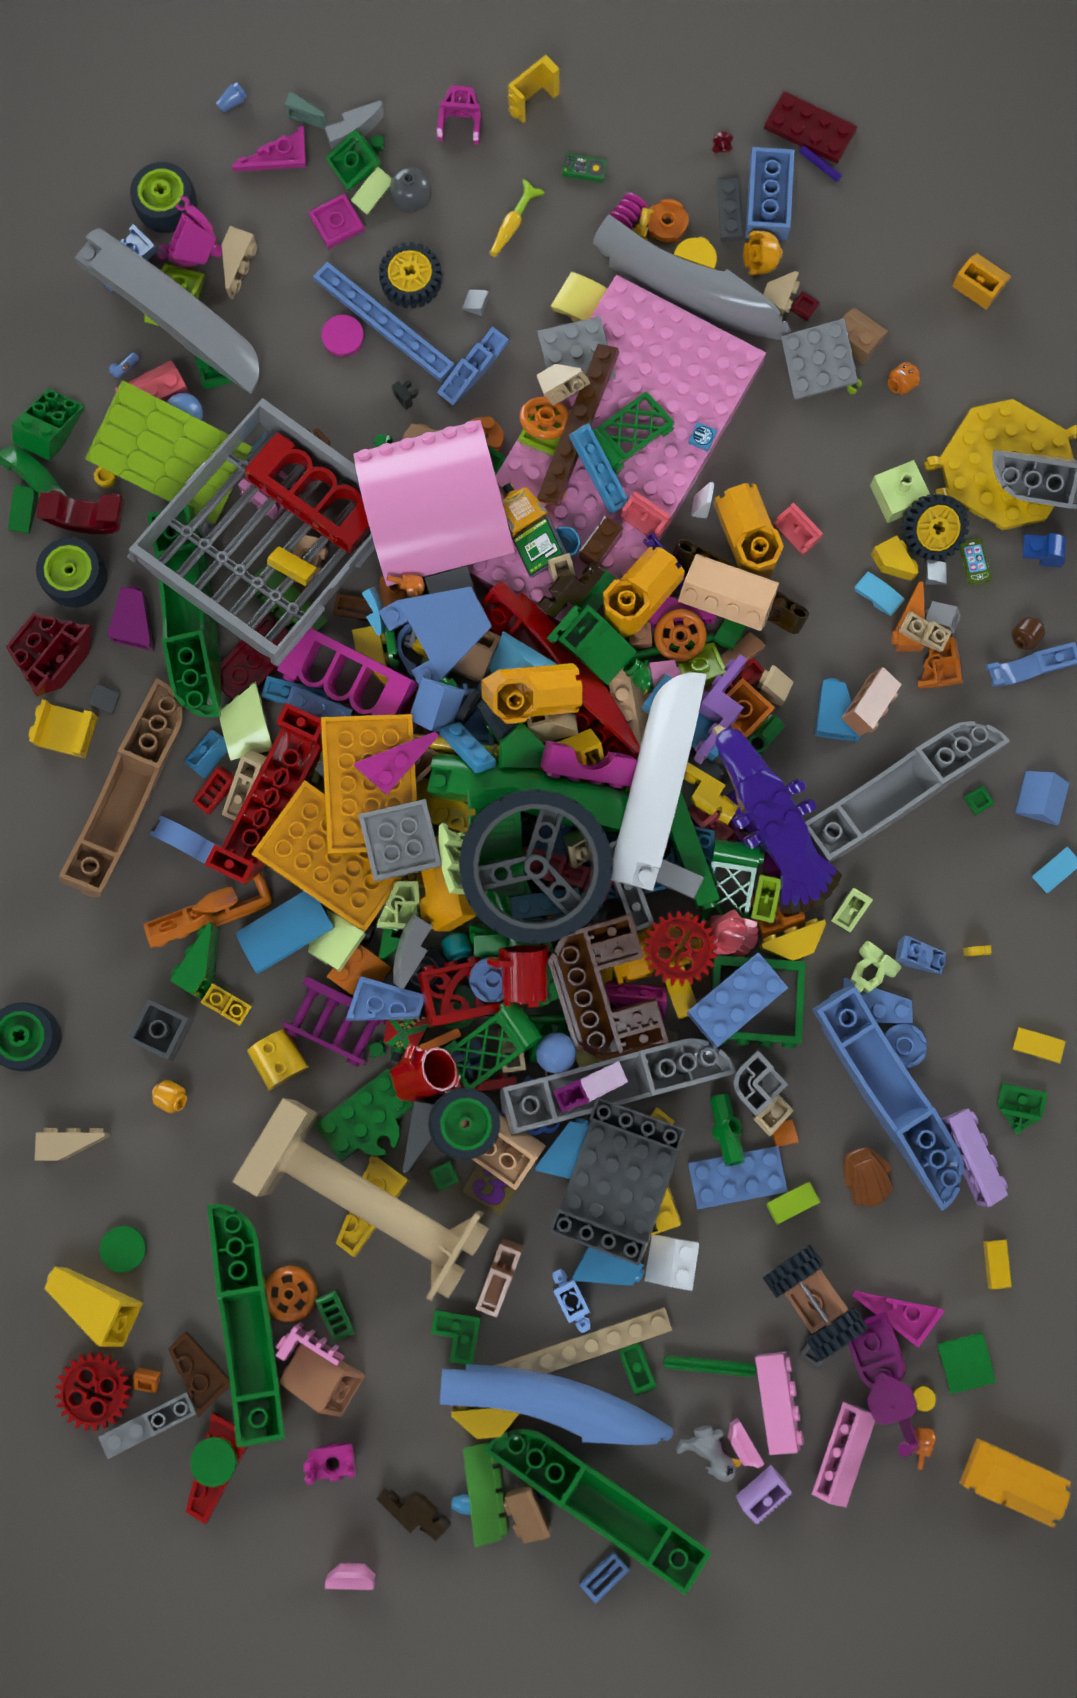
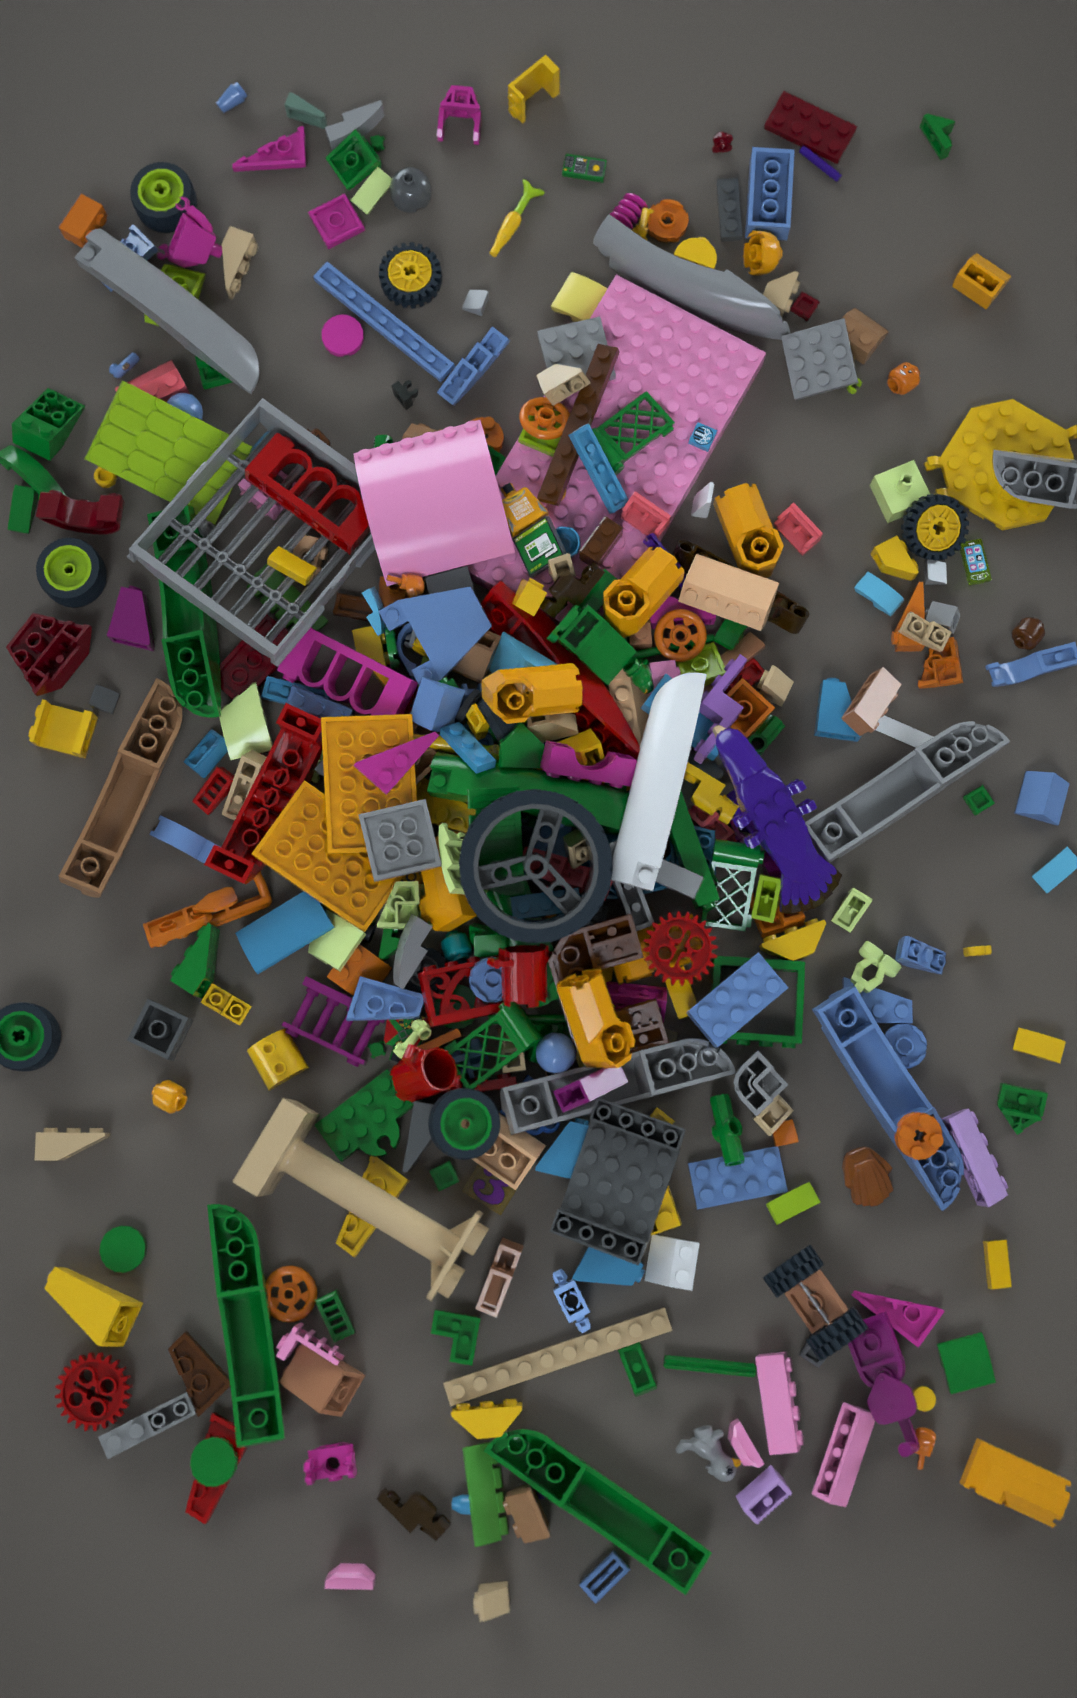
orange slope [133,1367,162,1393] -> none
medium blue slope [440,1364,673,1445] -> none
coral hair [706,909,759,957] -> none
blue brick [1022,533,1066,567] -> none
none -> orange brick [59,194,108,248]
none -> yellowish green bar [393,1019,432,1059]
none -> yellow slope [466,704,489,741]
none -> tan slope [473,1581,510,1622]
none -> yellow slope [512,578,547,616]
none -> light orange brick [557,969,635,1068]
none -> white sticker [875,715,933,748]
none -> orange plate [895,1112,944,1160]
none -> green slope [920,114,955,160]

